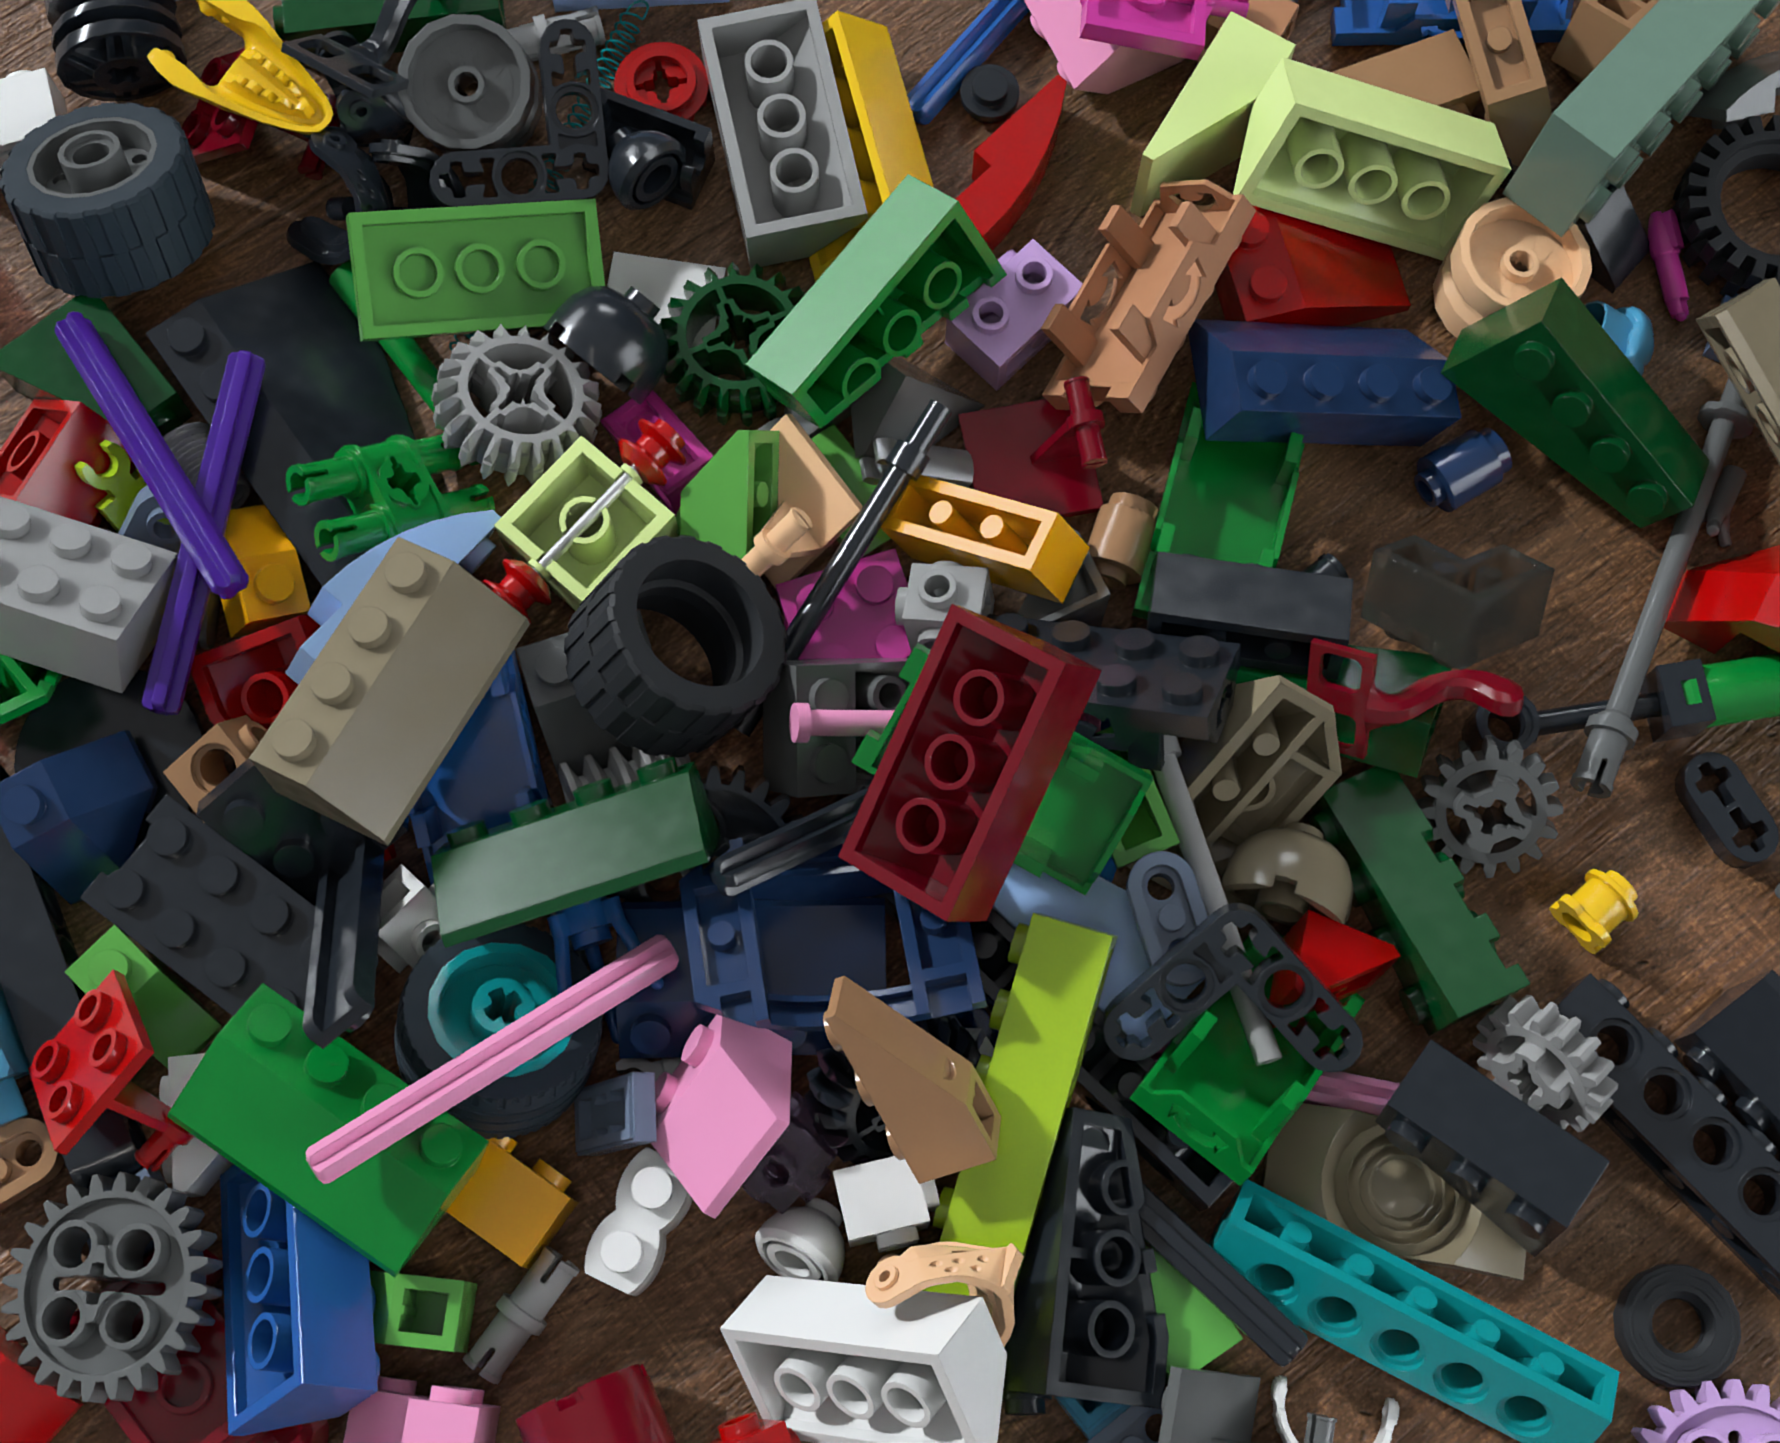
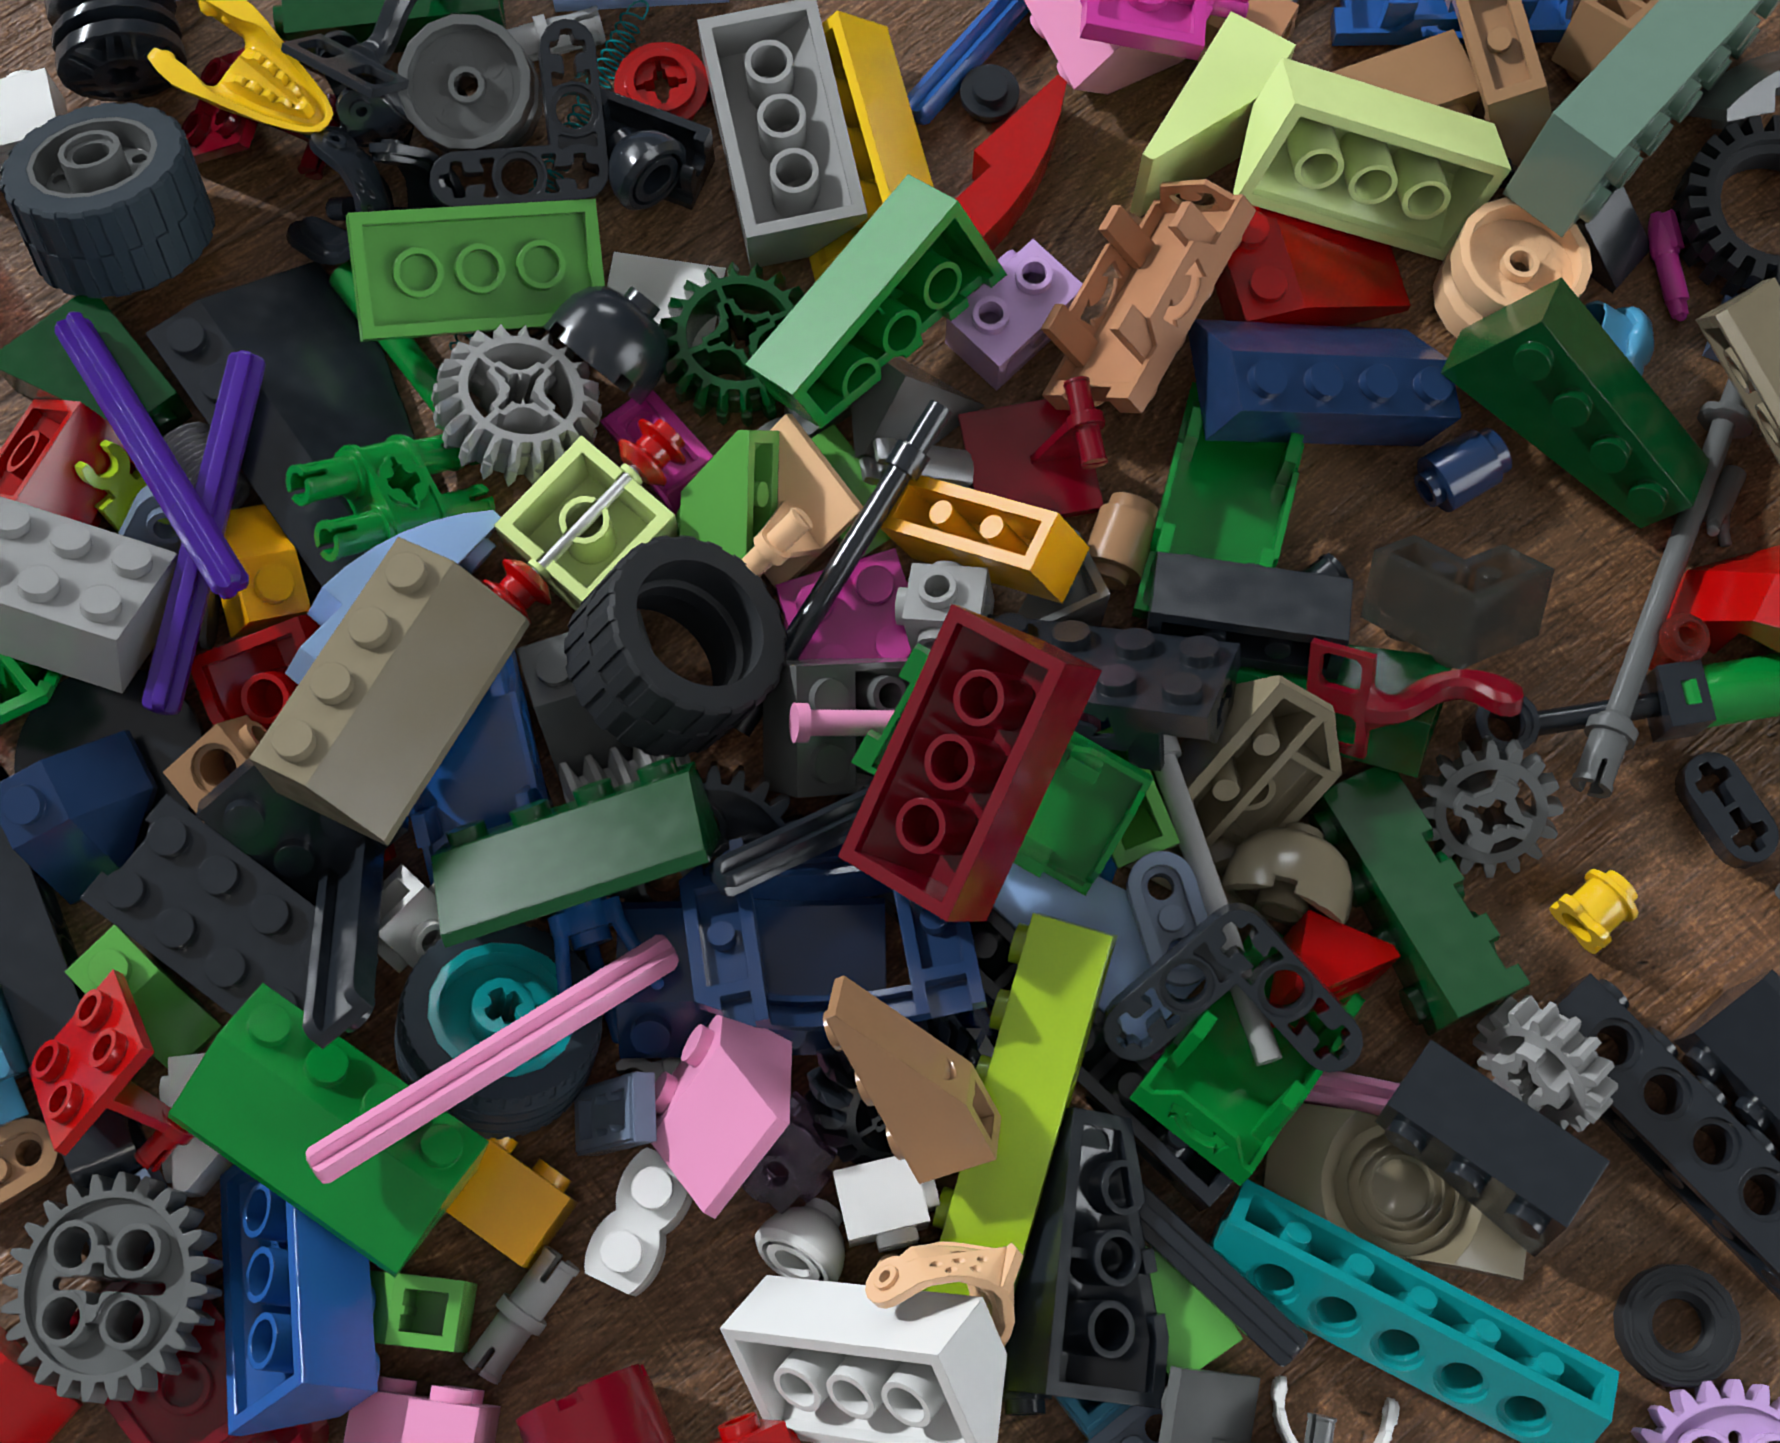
none -> clear red pin [1649,613,1710,671]

